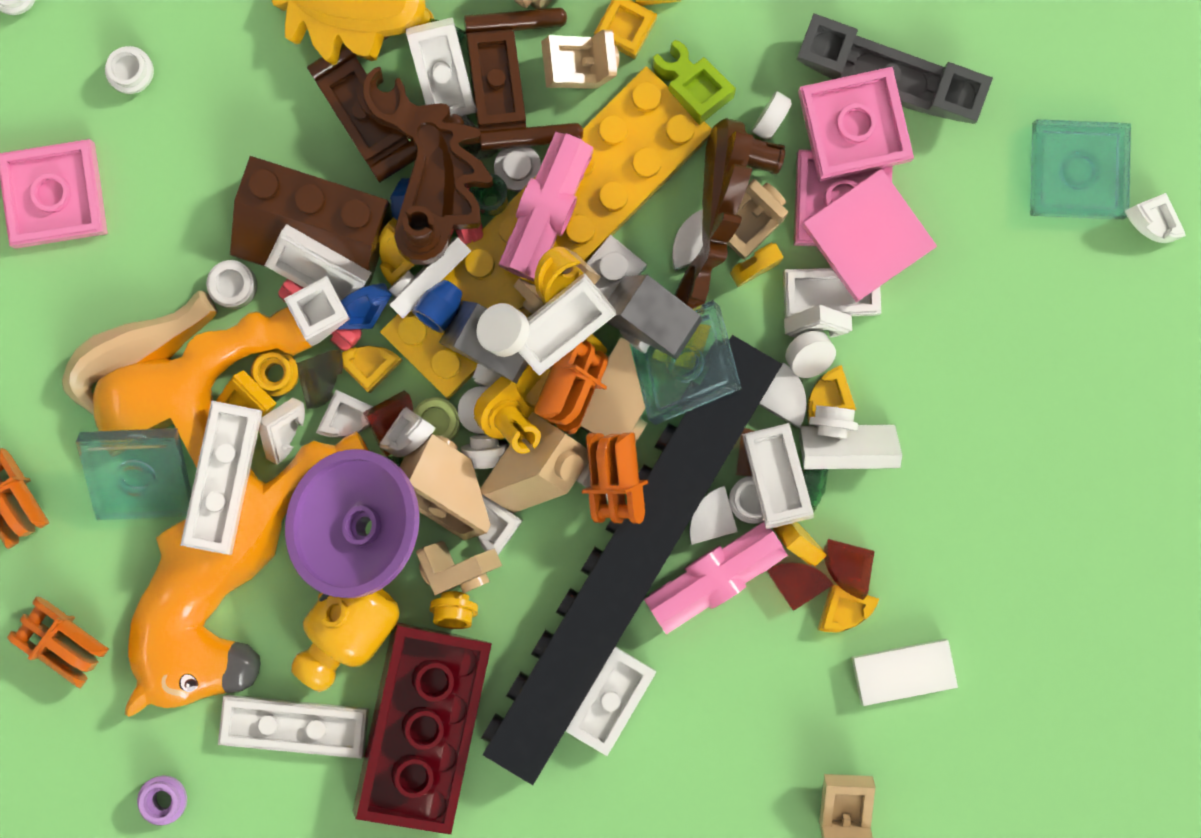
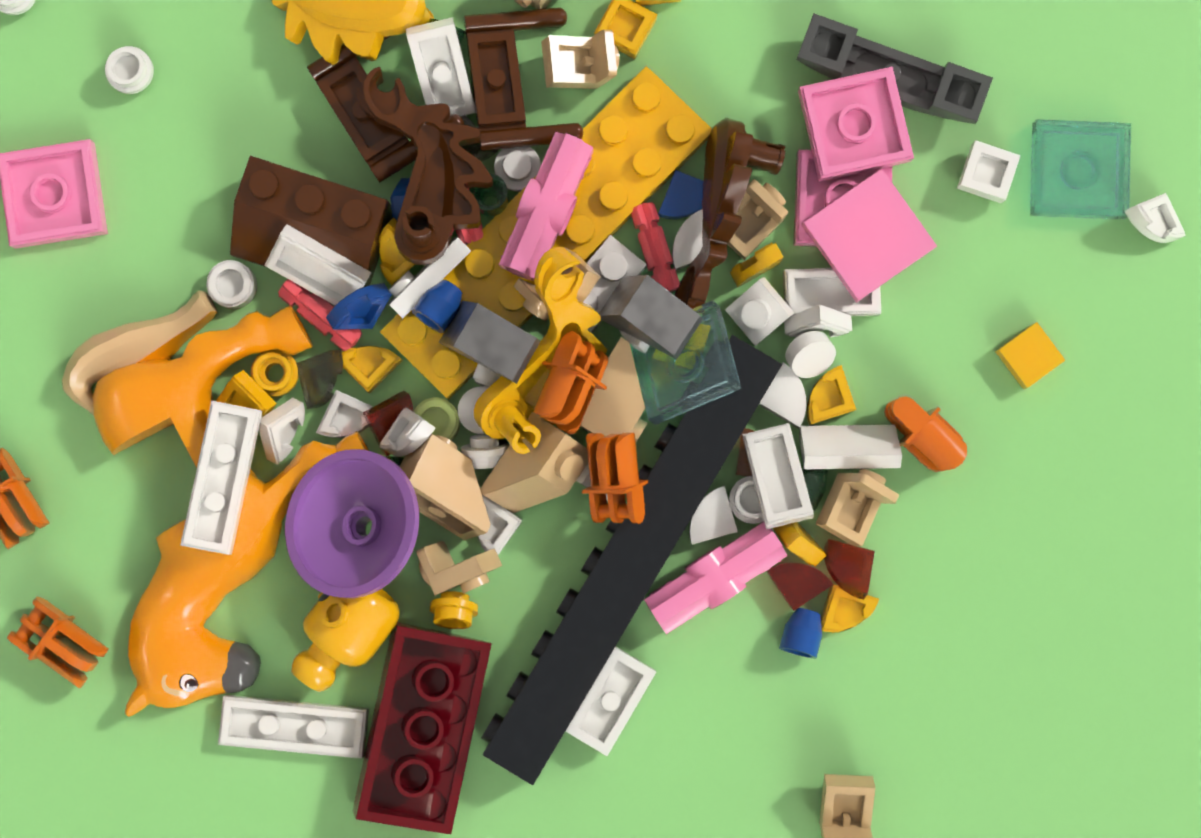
clear light blue tile [76,428,192,520] -> none
lavender plate [137,775,187,825] -> none
white slope [284,276,350,346] -> none
white tile [476,303,529,357] -> none
white tile [518,273,616,376] -> none
lime plate [652,40,736,125] -> none
white tile [752,91,792,140] -> none
white plate [809,405,858,439] -> none
white tile [851,639,958,706] -> none
none -> coral axle [631,202,680,292]
none -> blue tile [658,170,704,220]
none -> white plate [725,277,794,346]
none -> blue hose [779,608,823,659]
none -> tan bracket [816,469,899,546]
none -> orange arm [884,396,967,472]
none -> white plate [957,140,1021,203]
none -> yellow tile [995,322,1065,389]

